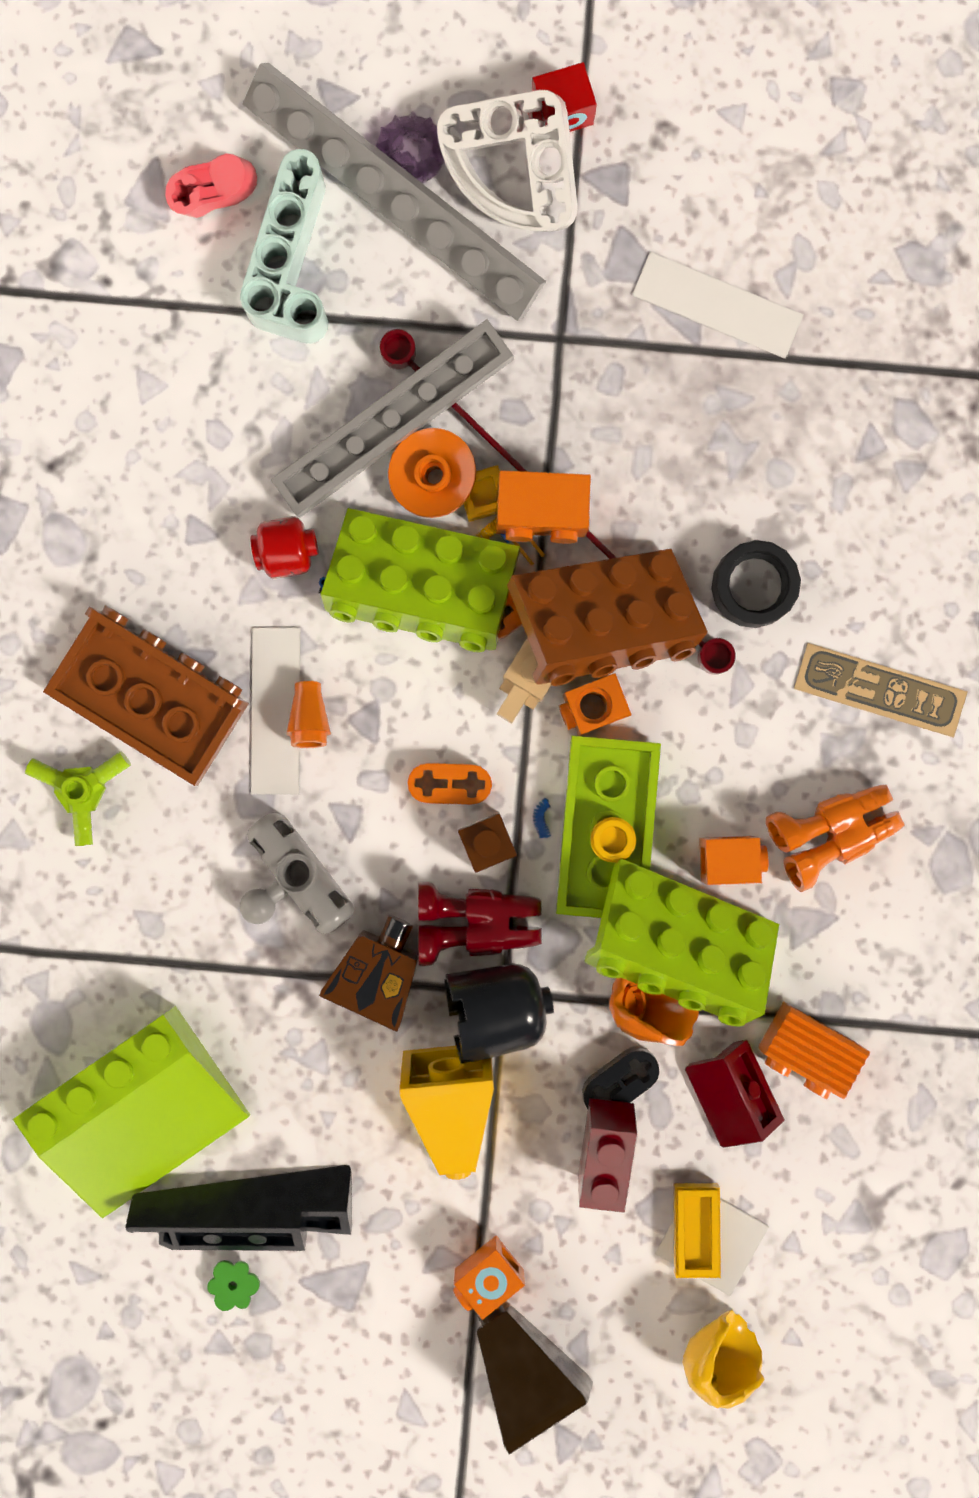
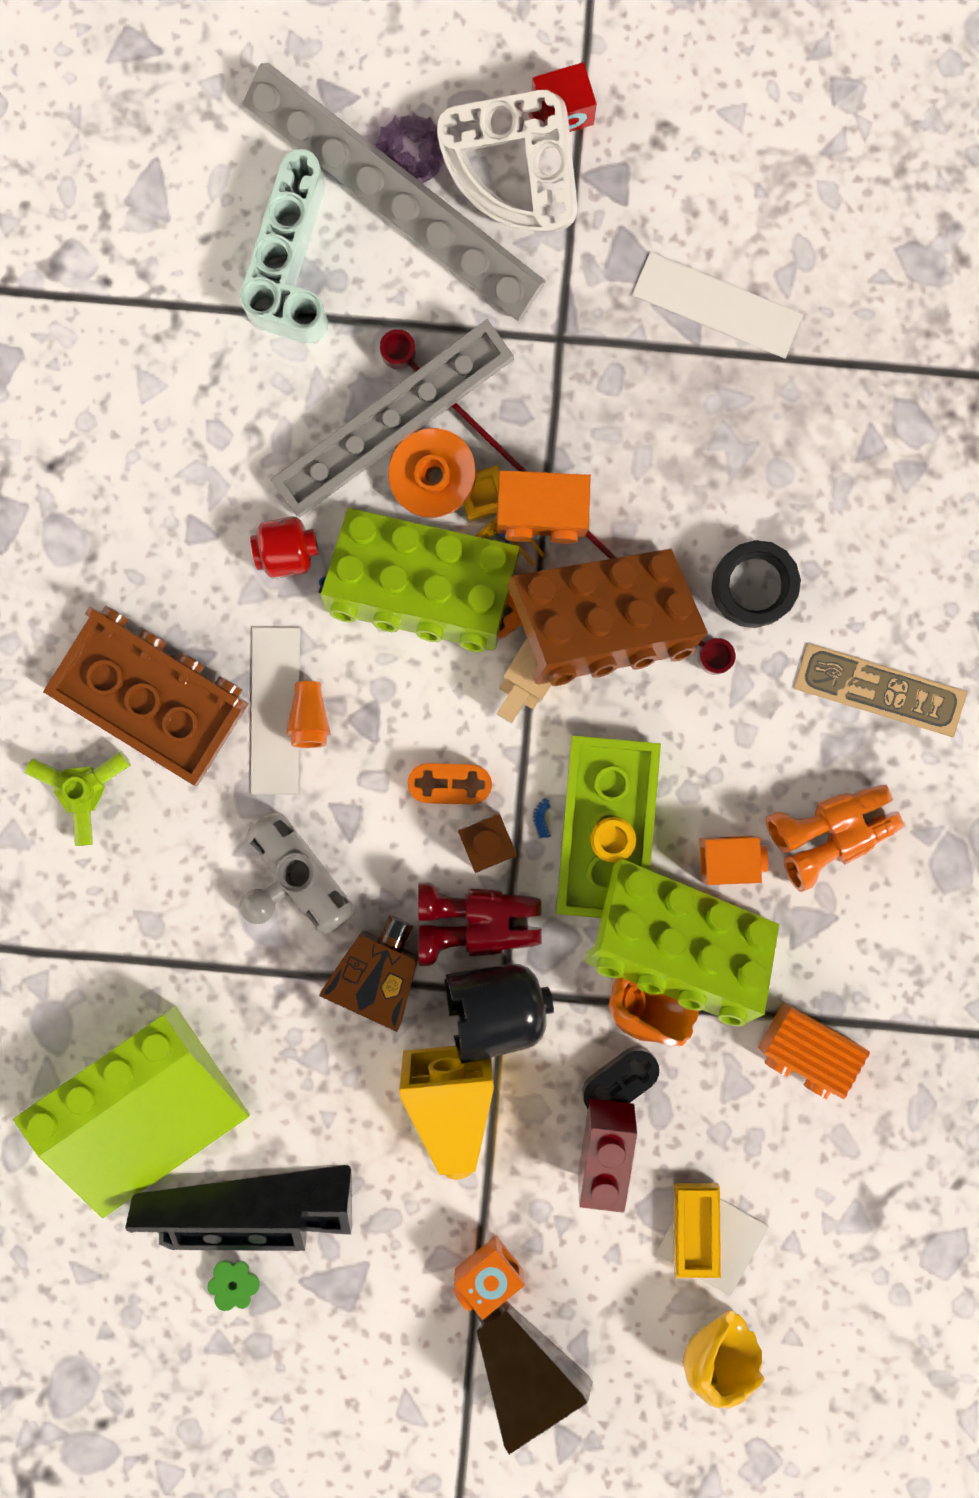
coral piece [165,153,257,218] -> none
orange brick [558,673,632,736] -> none
dark red panel [685,1039,785,1148] -> none

